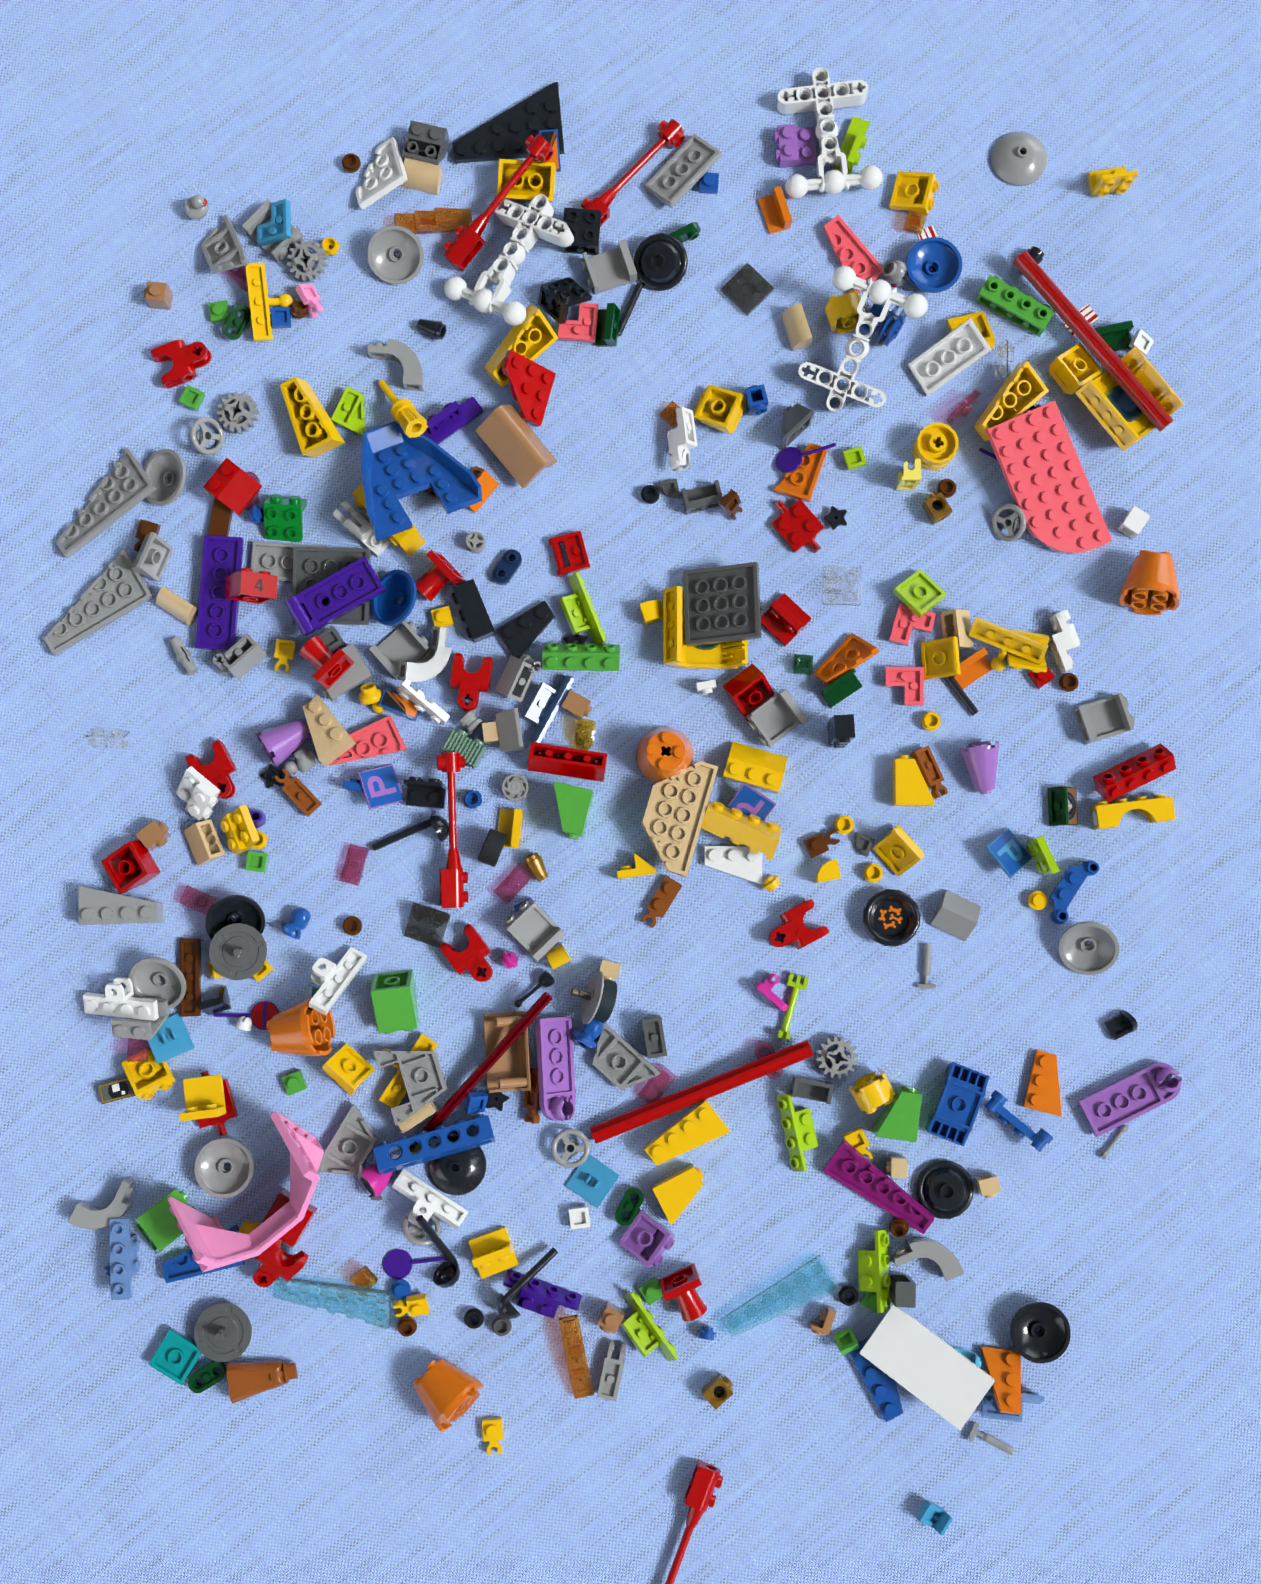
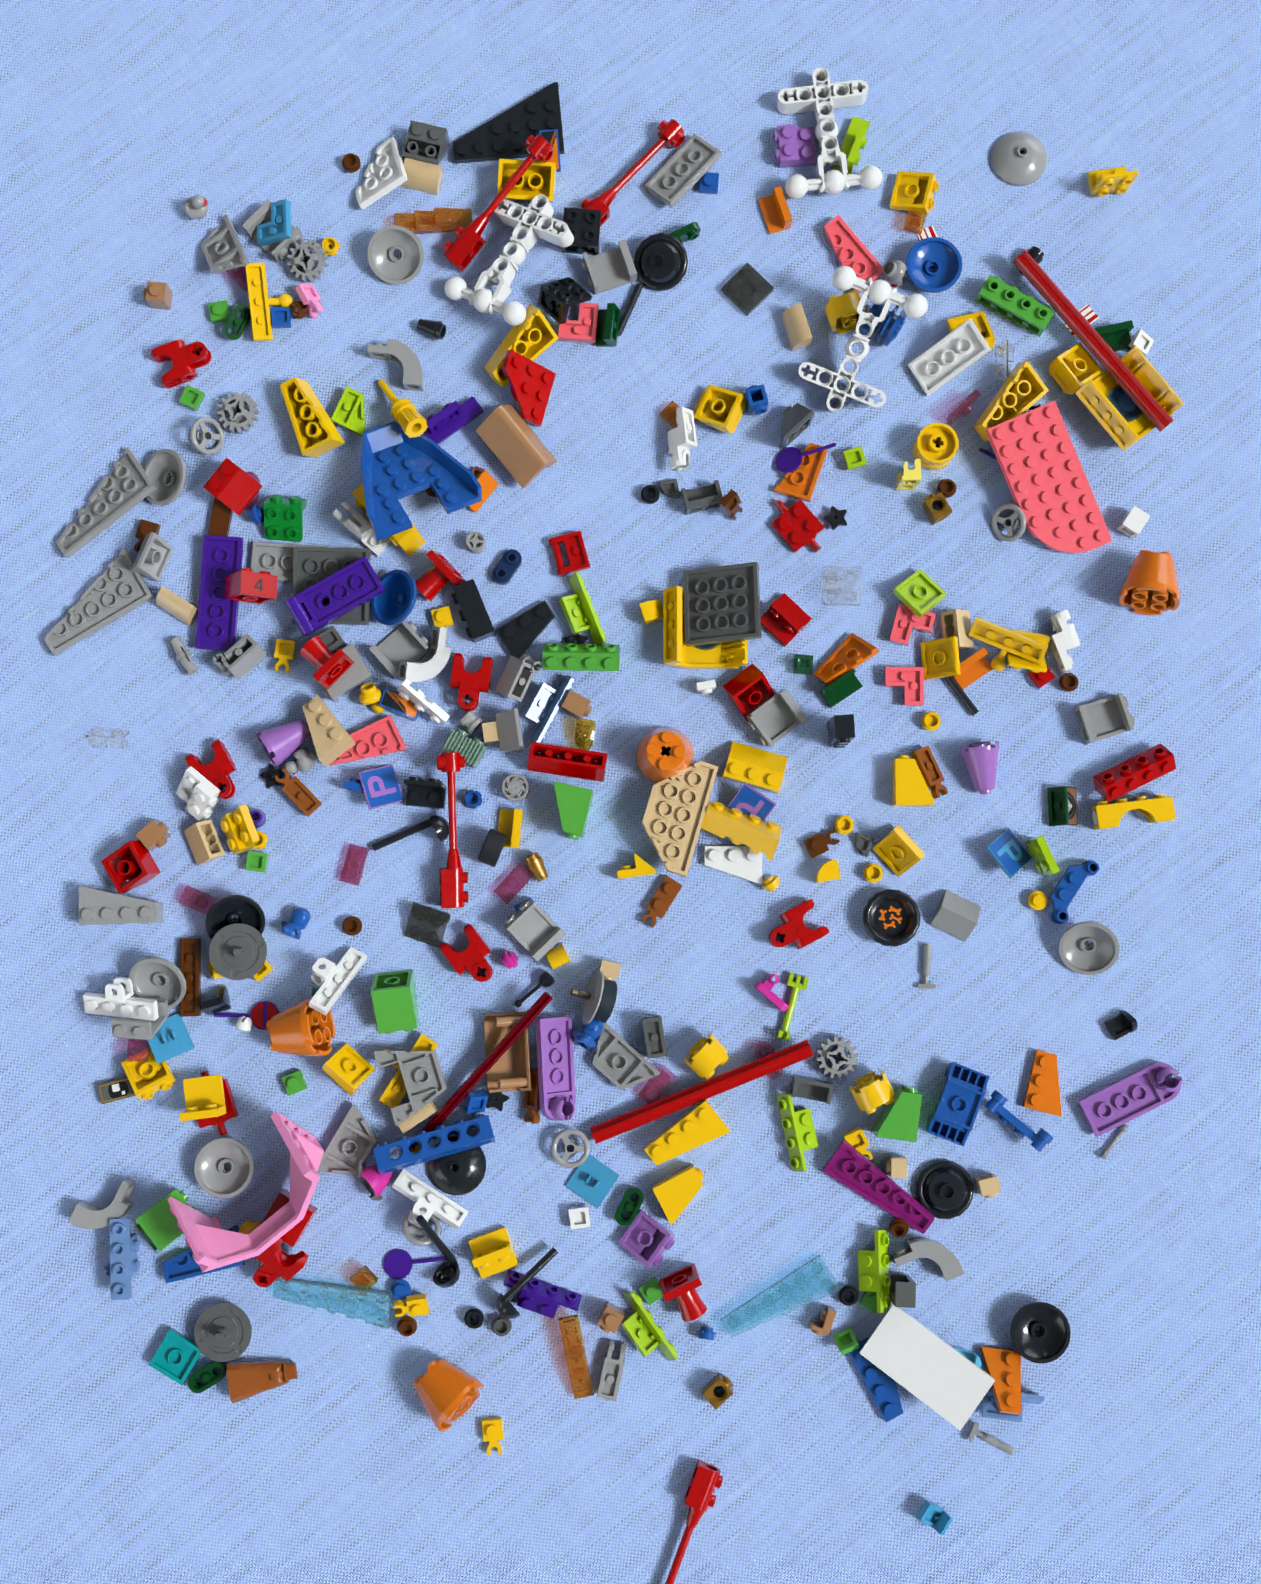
none -> yellow brick [684,1033,729,1079]

